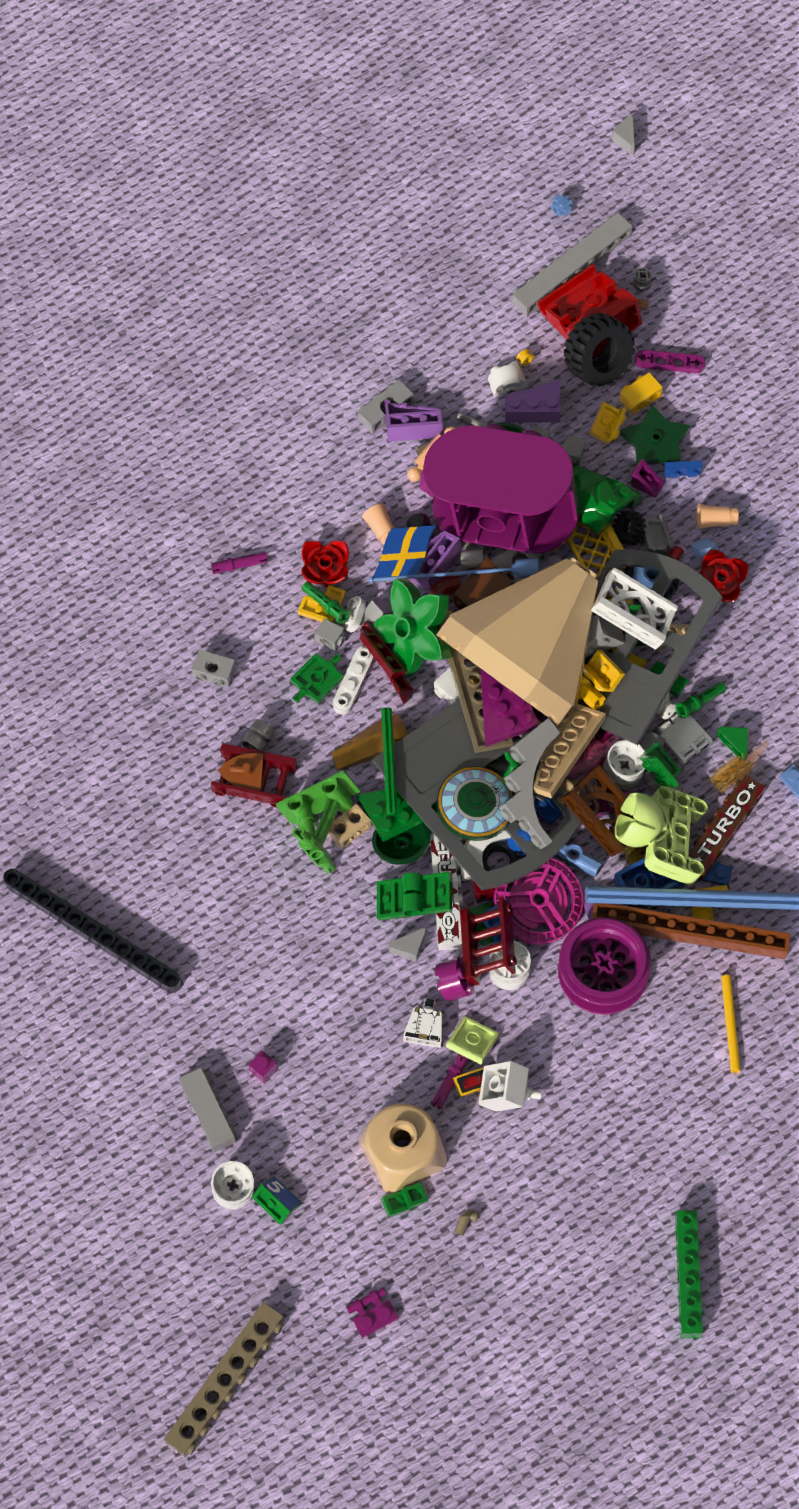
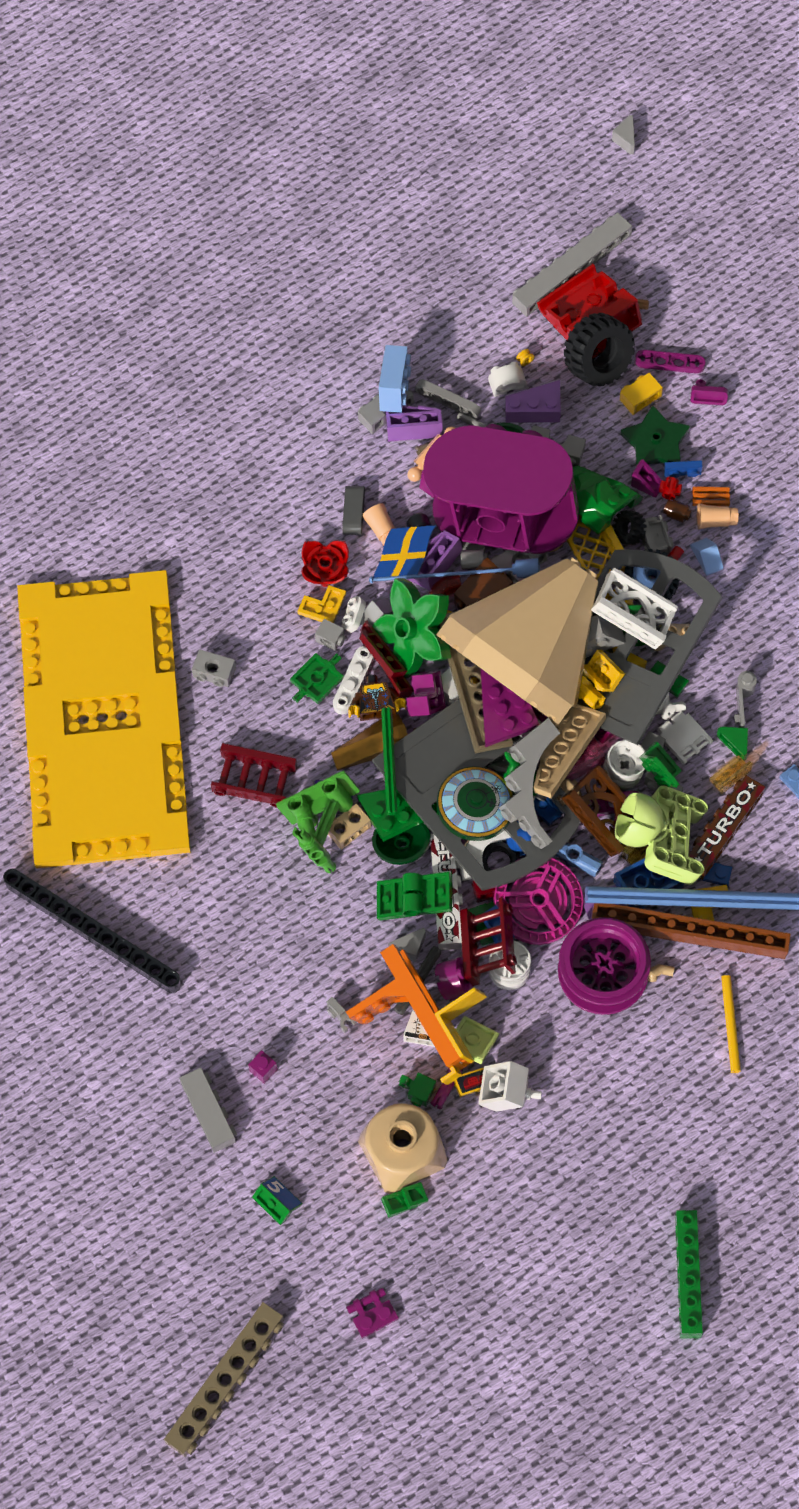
magenta pin [211,551,268,574] -> none
white wheel [211,1161,254,1210] -> none
dark orange shield [218,753,264,791] -> none
flat silver wheel [241,719,276,751] -> none
green pin [302,581,350,624] -> none
dark tan arm [454,1209,479,1236] -> none
medium blue gear [551,194,573,217] -> none
yellow bracket [589,402,627,444] -> none
flat silver wheel [633,267,652,292] -> none
green pin [675,682,726,719] -> none
red brick [698,549,749,602] -> none
none -> yellow plate [17,570,191,869]
none -> light grey plate [326,997,357,1033]
none -> dark grey beam [342,486,365,535]
none -> orange piece [346,944,487,1085]
none -> torso [348,675,406,721]
none -> light blue brick [379,345,411,413]
none -> dark grey axle [394,946,441,1015]
none -> green brick [399,1072,436,1107]
none -> magenta brick [406,671,446,717]
none -> light grey beam [415,379,481,419]
none -> tan arm [648,964,674,982]
none -> red gear [659,477,682,500]
none -> reddish brown brick [663,499,692,523]
none -> magenta piece [690,379,728,405]
none -> orange tile [692,487,730,506]
none -> light grey door [734,671,757,728]

